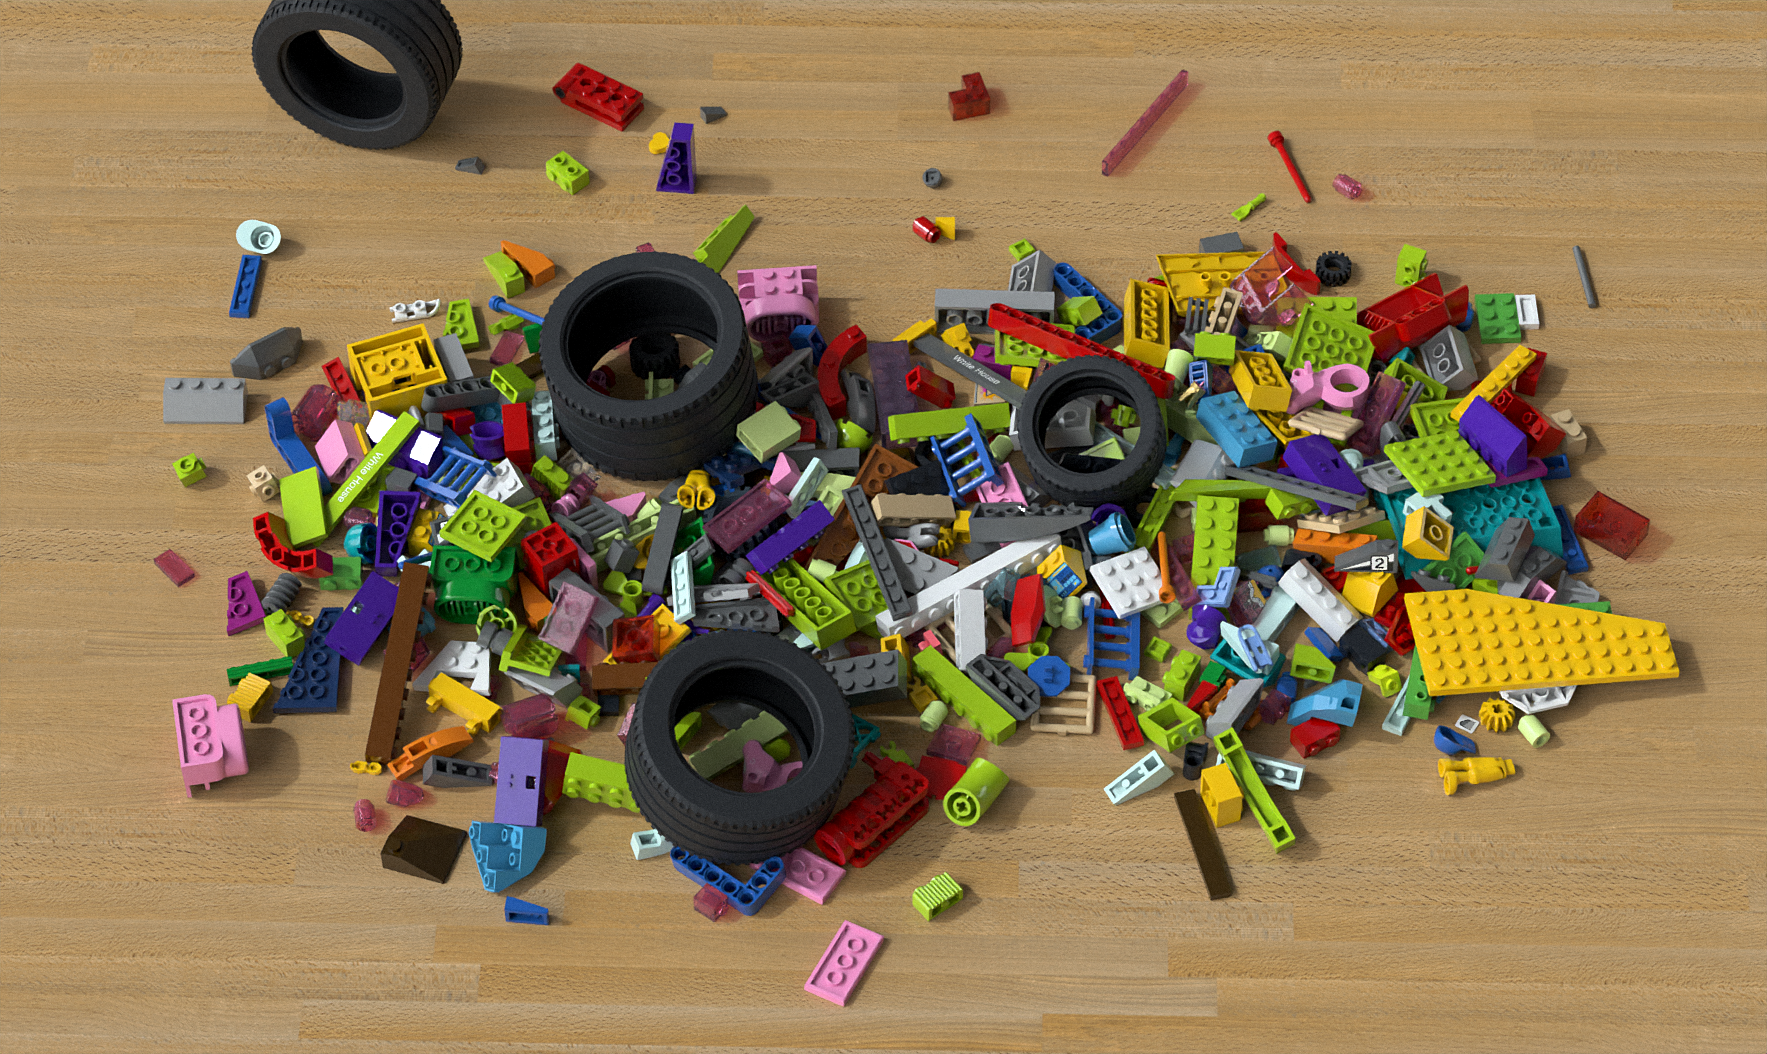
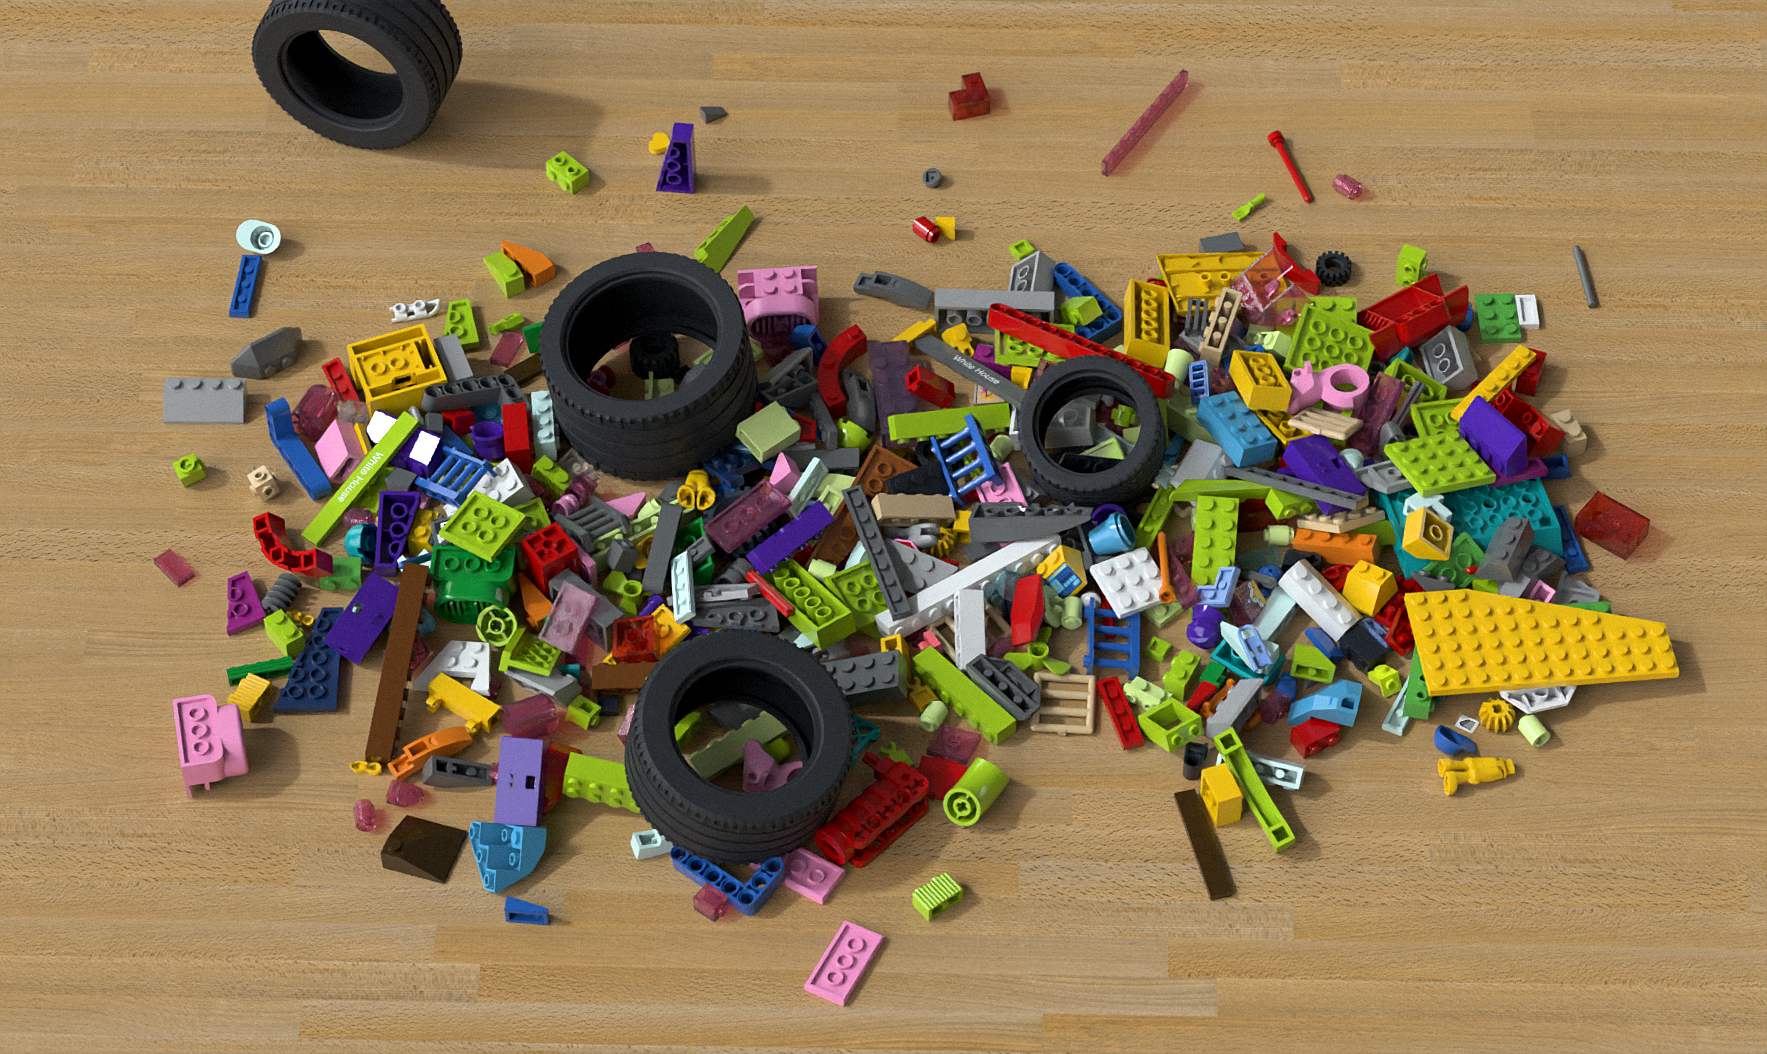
lime tile [279,466,328,549] -> none
dark grey piece [455,157,485,175] -> none
dark grey wheel [476,620,514,656] -> none
blue piece [489,295,545,325] -> none
lime brick [490,362,536,404] -> none
red hinge [552,63,644,132] -> none
blue piece [1028,656,1070,697] -> none
light aqua slope [1104,750,1174,806] -> none
pearl gold piece [1177,381,1206,410] -> none
lime brick [1193,331,1236,366] -> none
dark grey slope [1334,539,1398,573] -> none
none -> dark grey slope [853,270,934,309]

